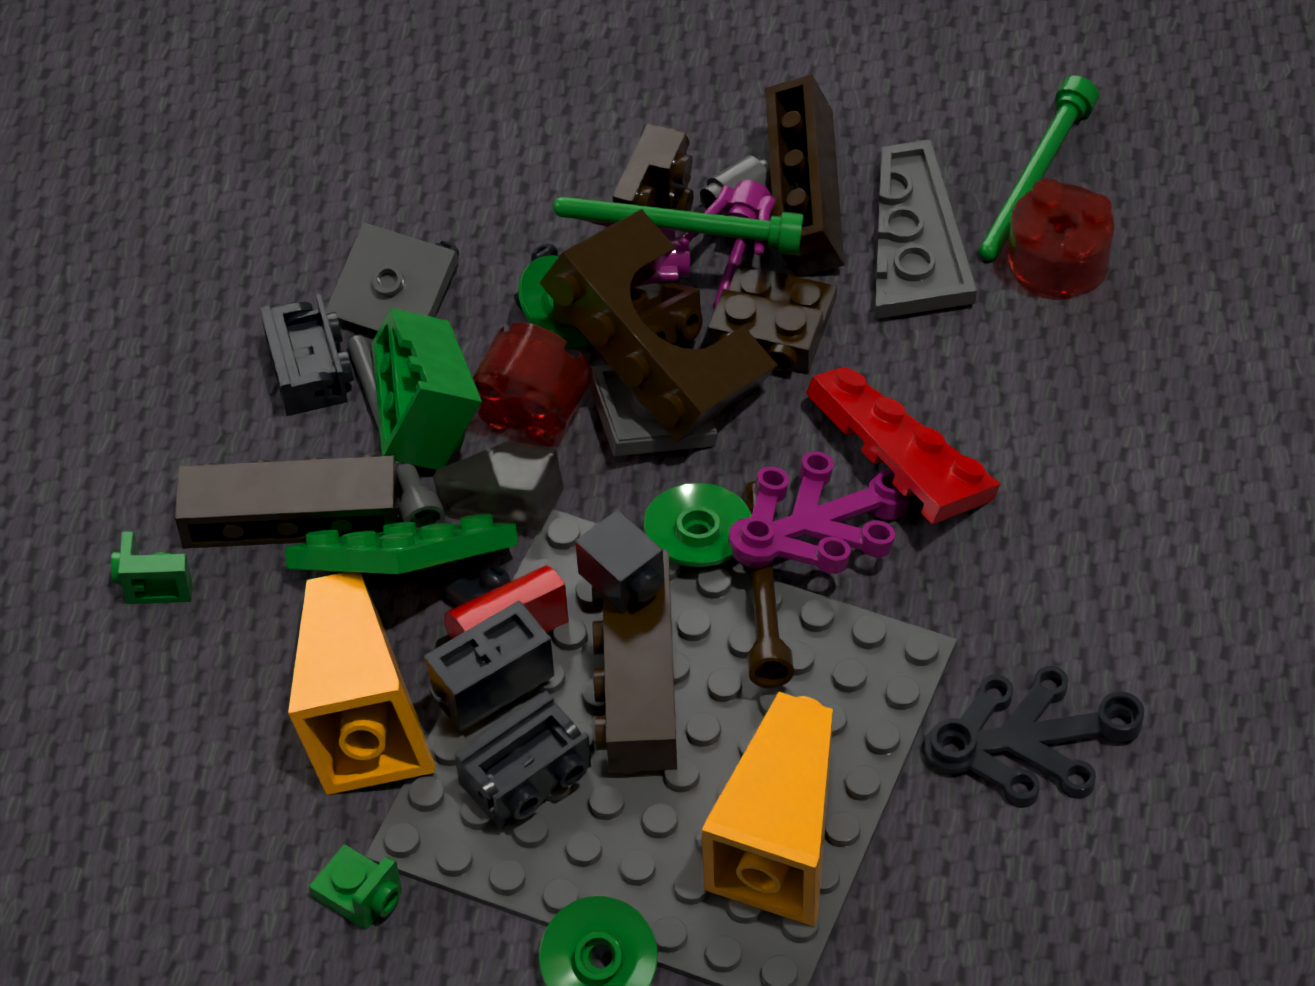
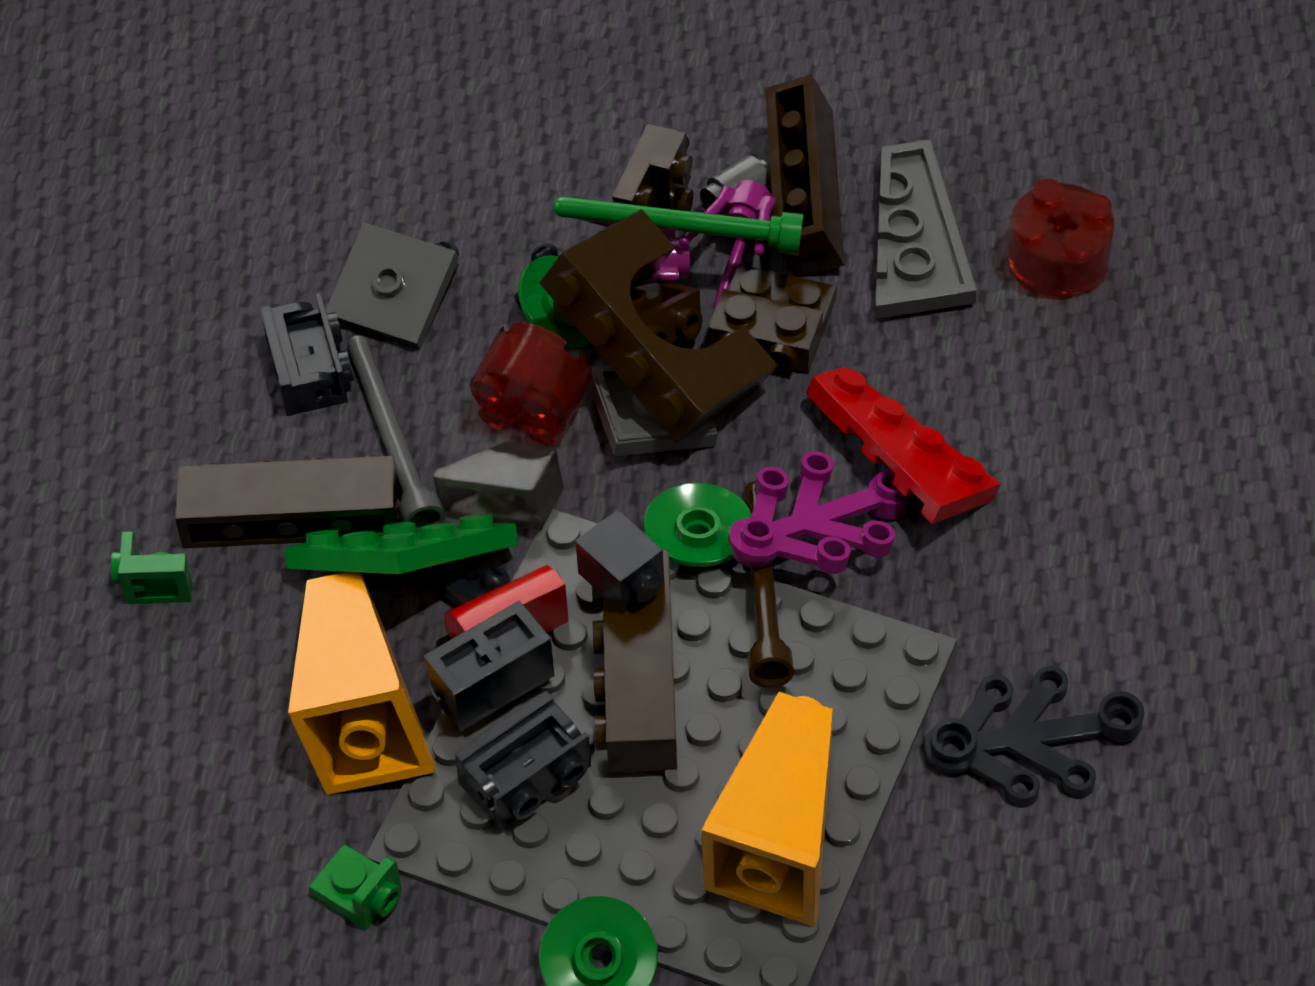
green wedge [372,308,482,471] -> none
green piece [979,76,1099,262] -> none

